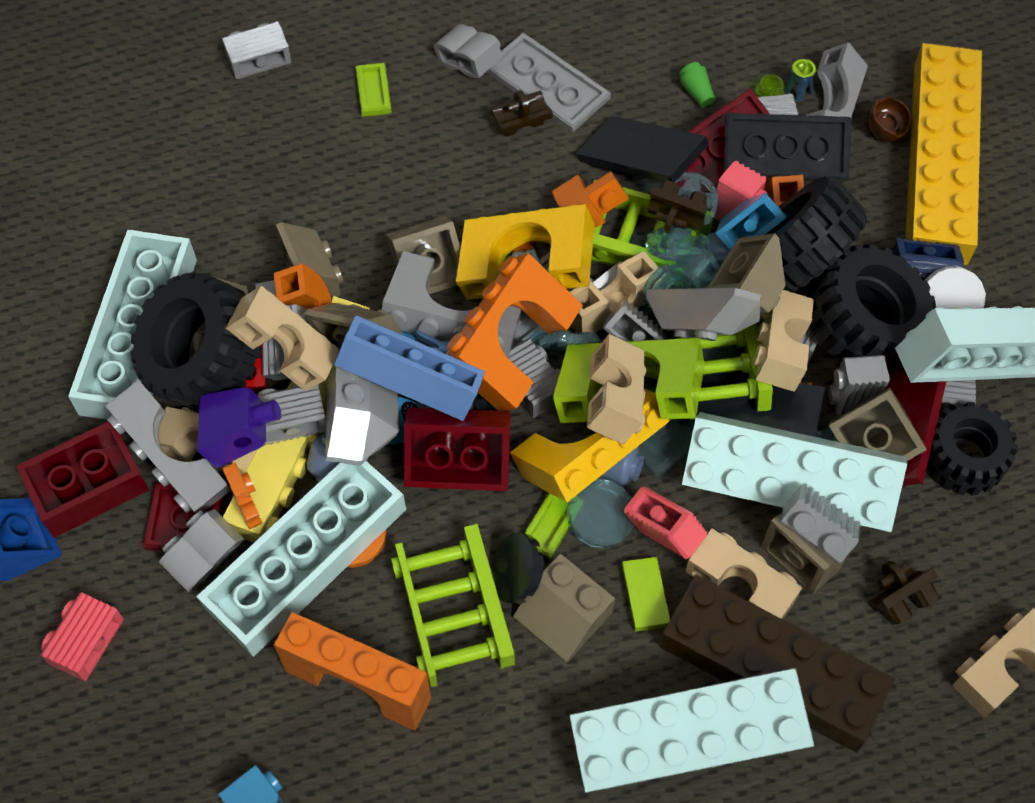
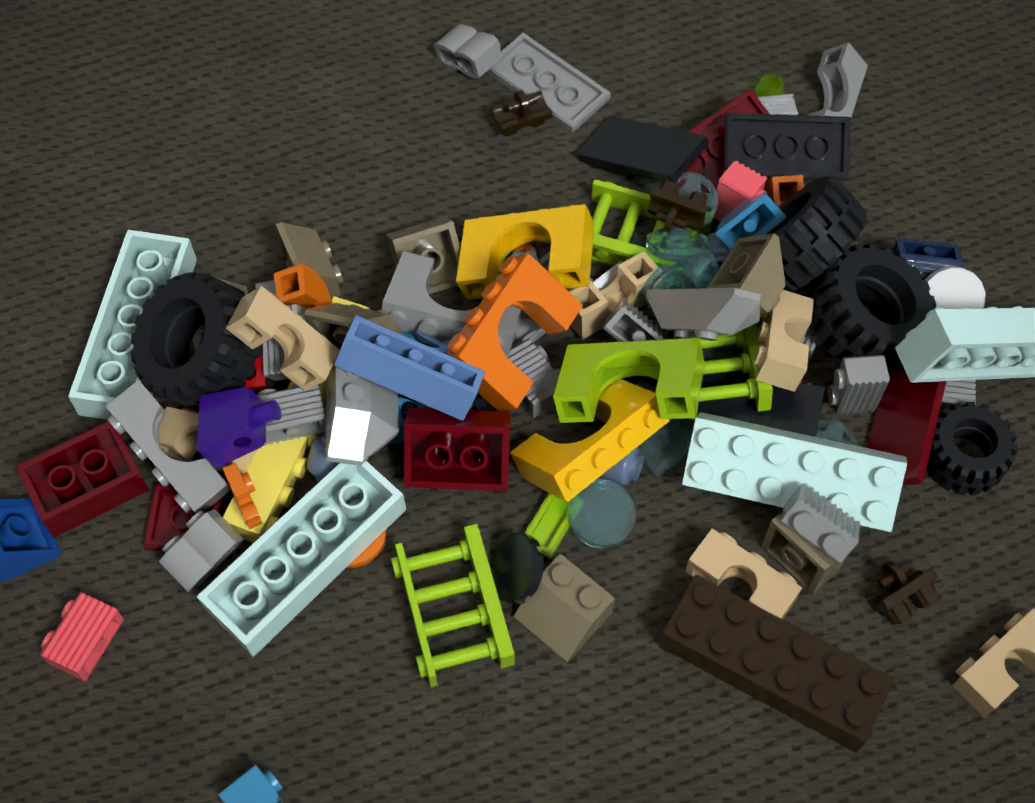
brick [222,22,291,79] -> none
orange arch [274,612,431,731] -> none
lime tile [356,63,392,117] -> none
clear light blue wheel [539,331,601,351] -> none
orange brick [552,172,629,228] -> none
light aqua brick [570,668,814,792] -> none
tan arch [587,334,646,444] -> none
lime tile [622,557,670,632] -> none
coral brick [624,486,707,559] -> none
bright green cone [679,62,716,108] -> none
piece [784,59,816,102] -> none
dark tan slope [829,387,927,461] -> none
reddish brown hair [866,95,912,142] -> none
yellow brick [906,43,982,265] -> none

